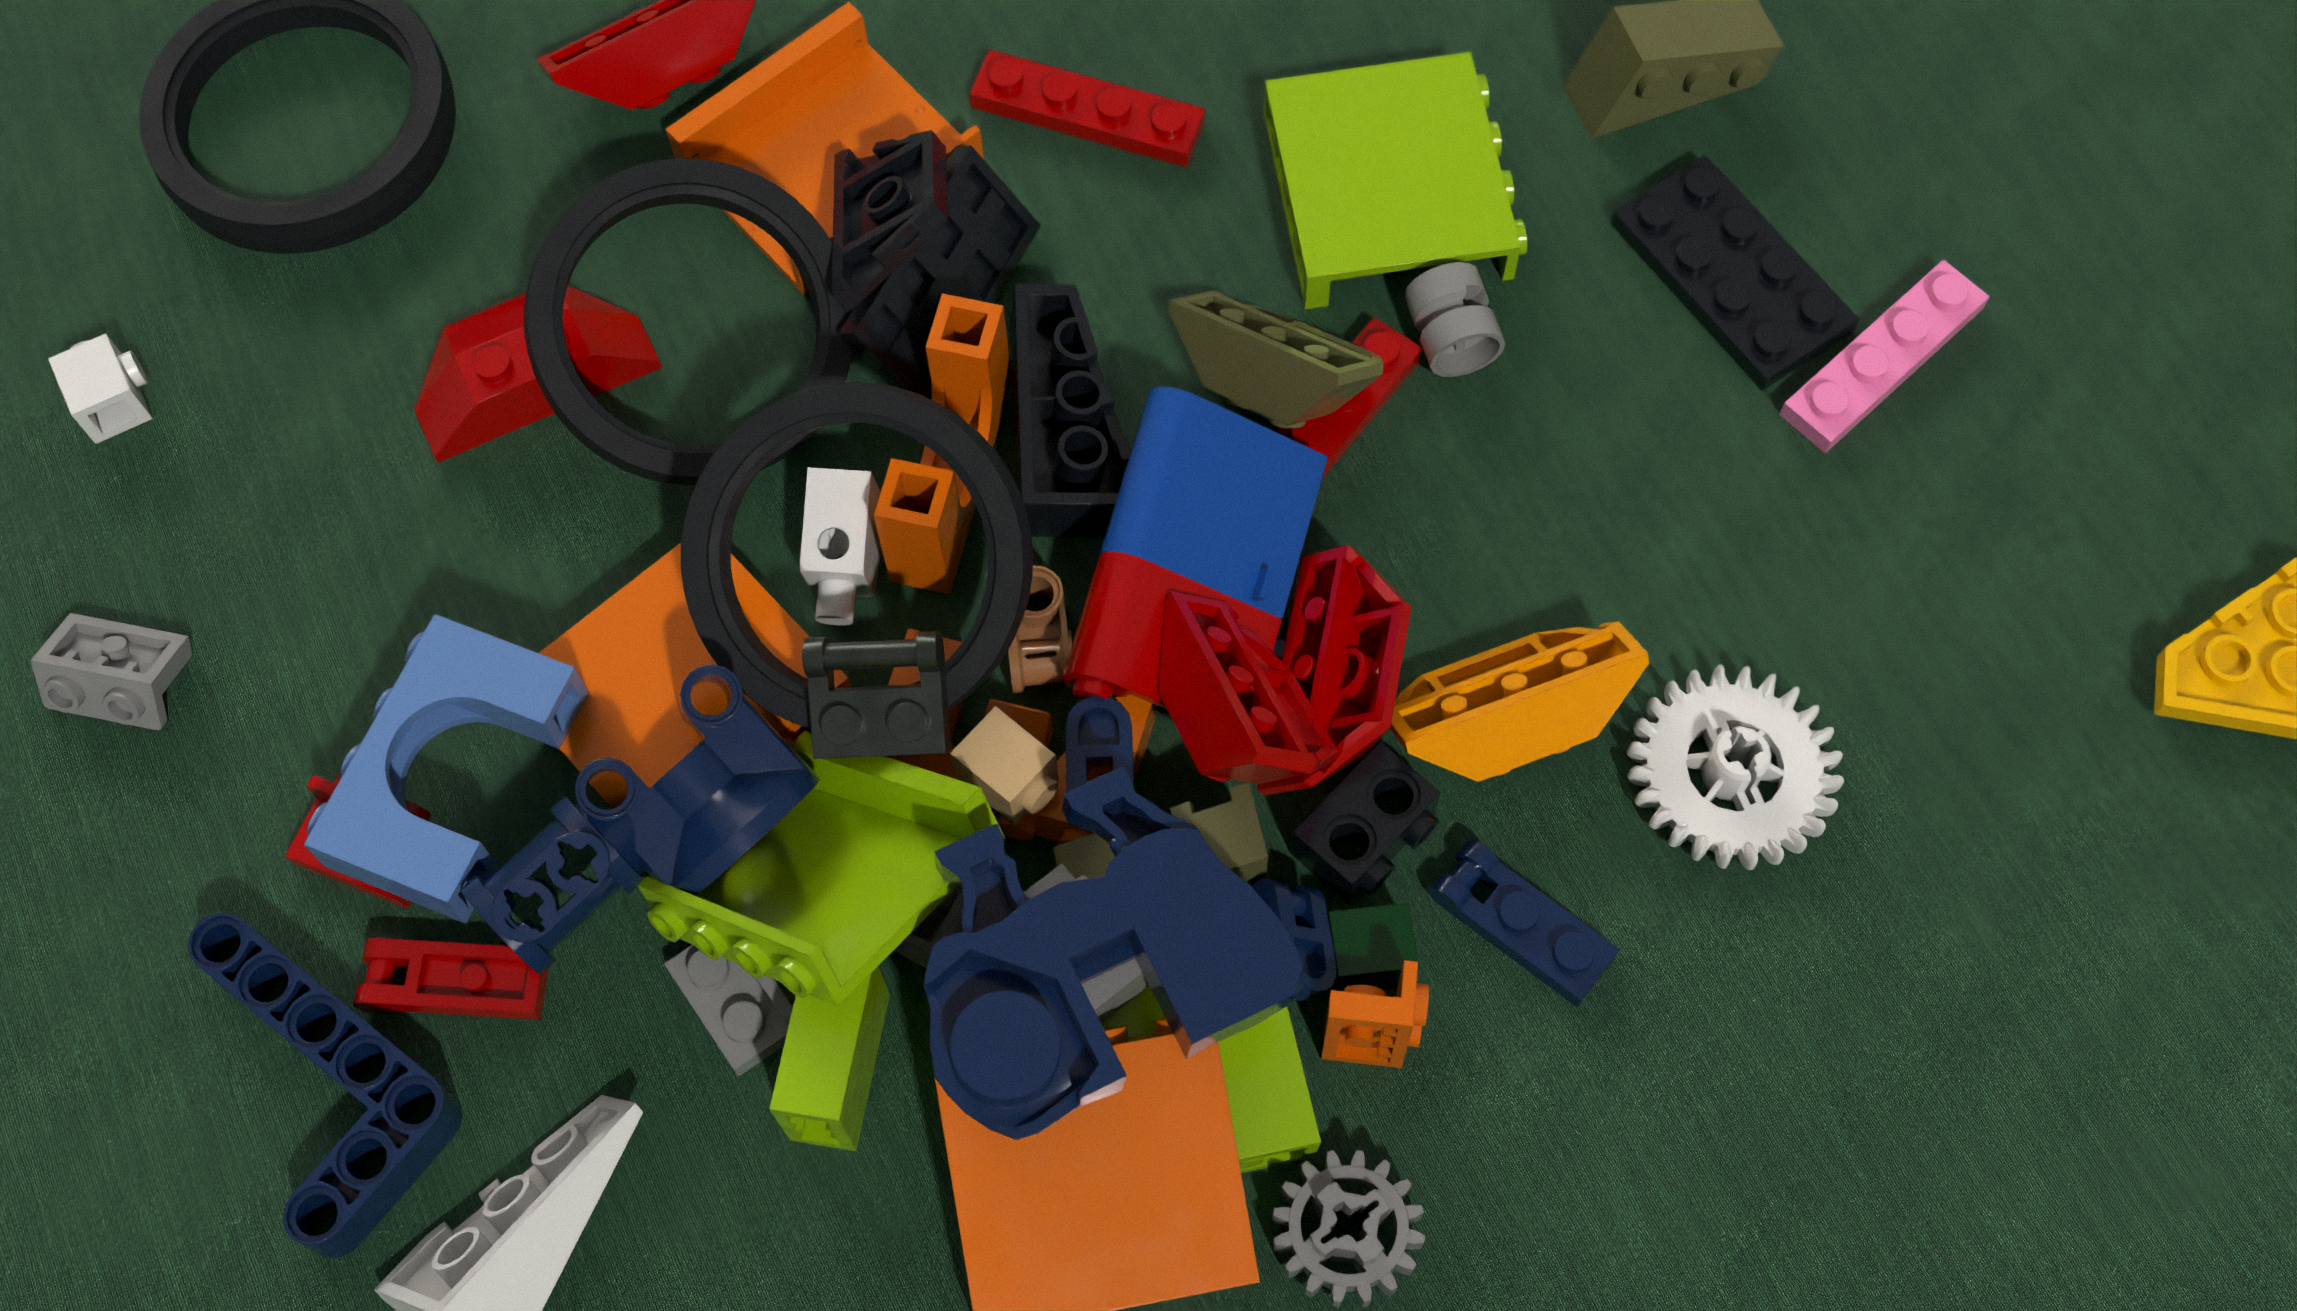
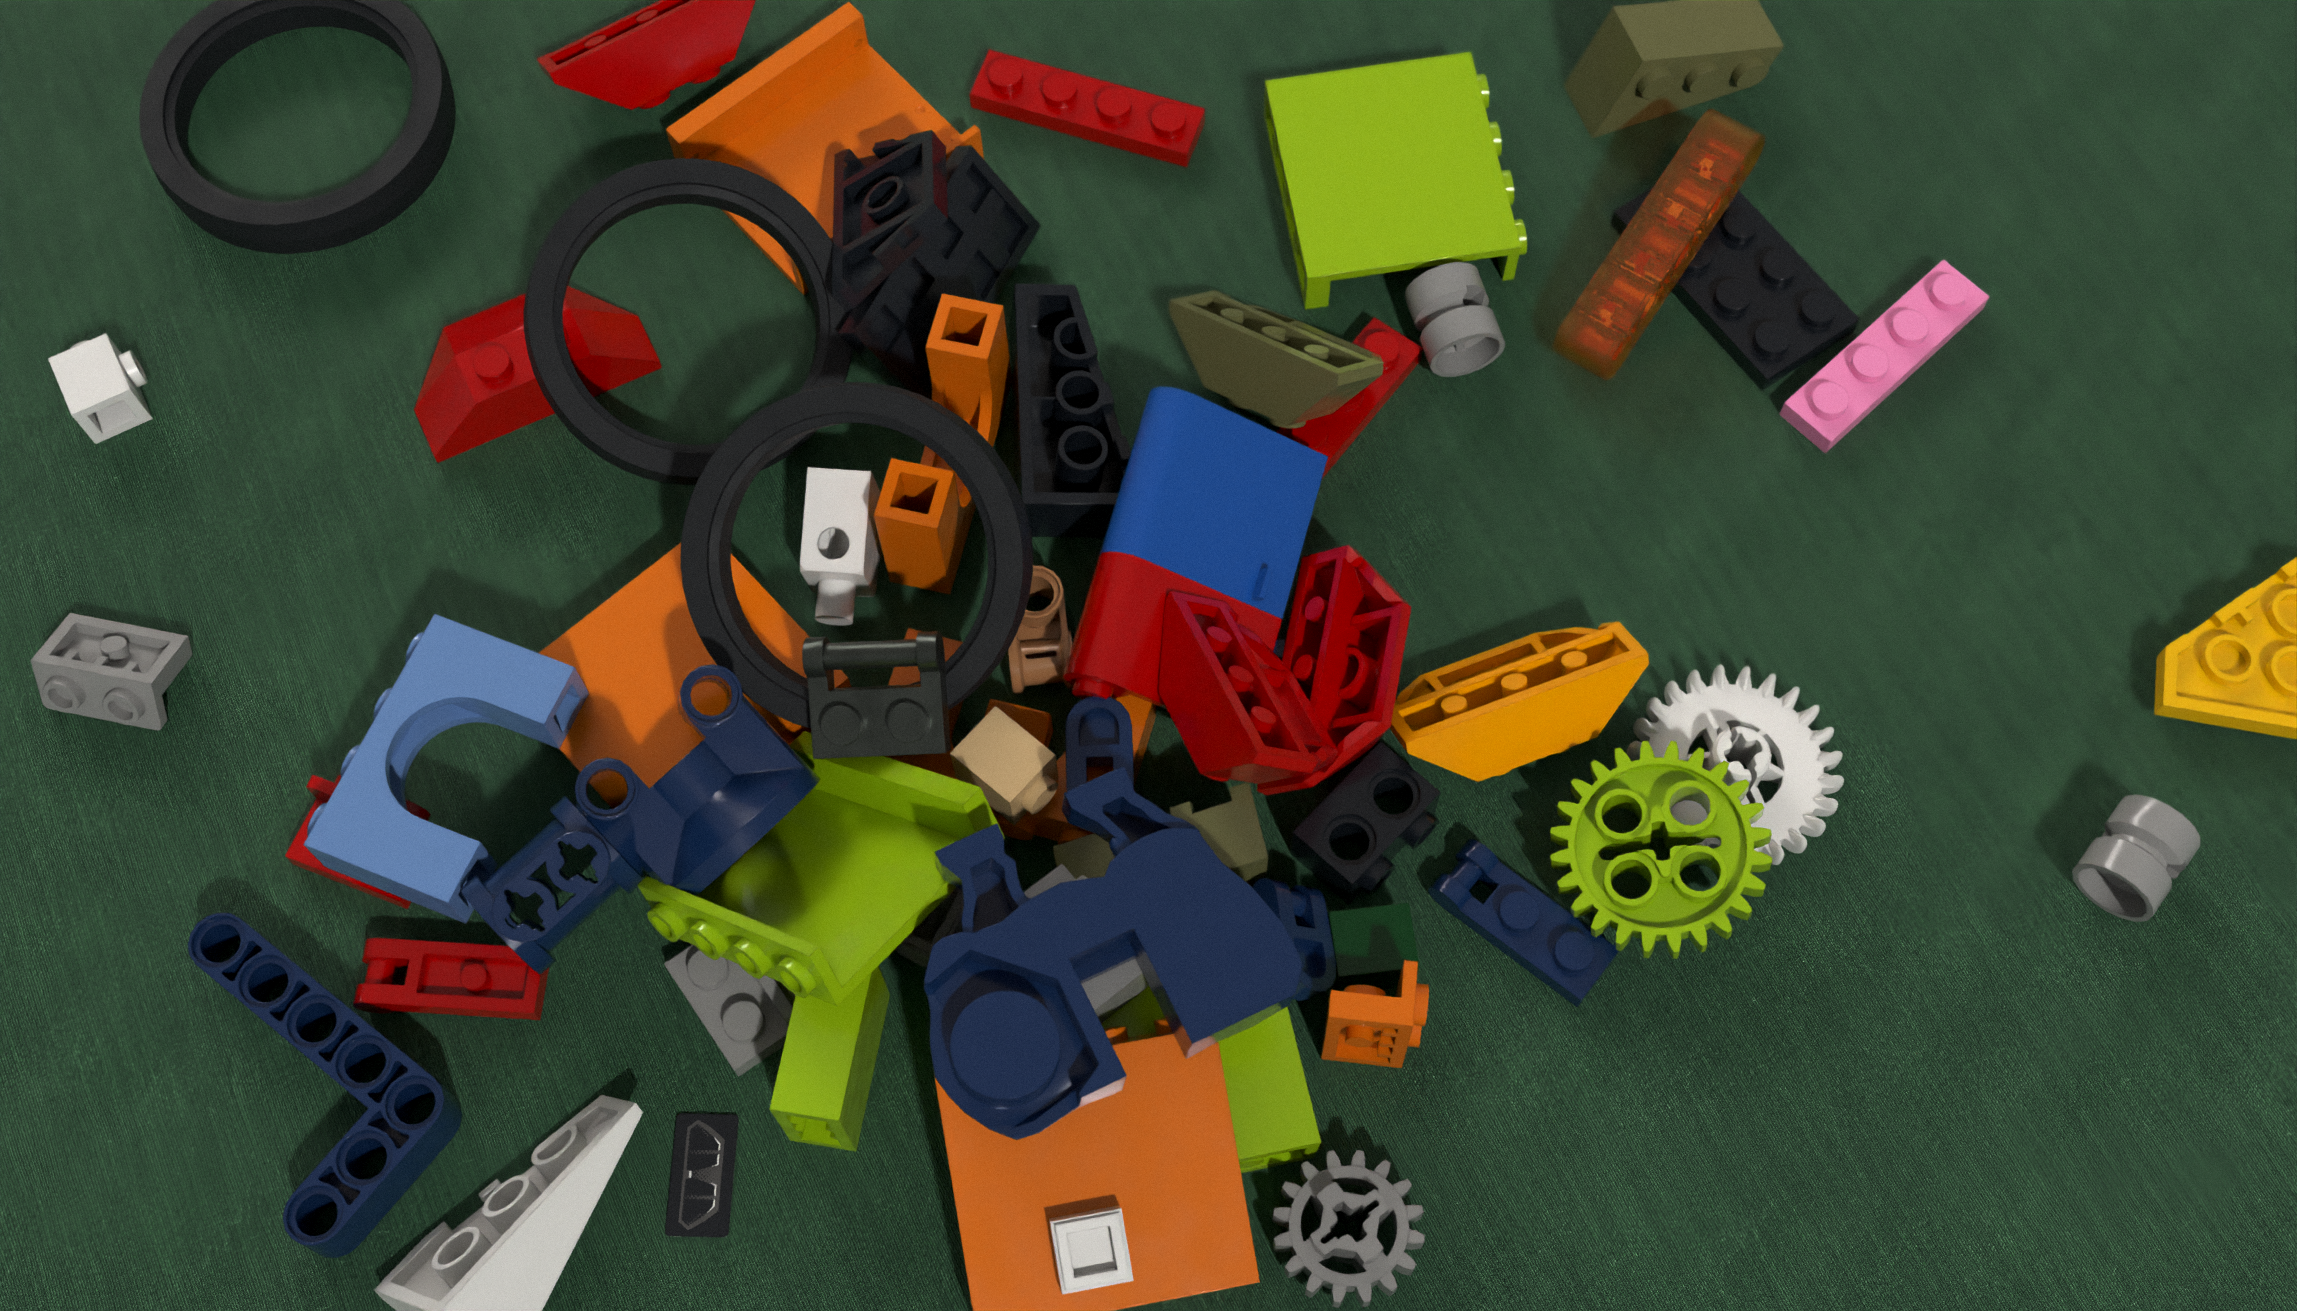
none -> black sticker [665,1113,739,1238]
none -> white tile [1049,1205,1134,1295]
none -> lime gear [1550,741,1772,959]
none -> clear orange beam [1553,109,1766,381]
none -> light grey wheel [2072,794,2200,922]

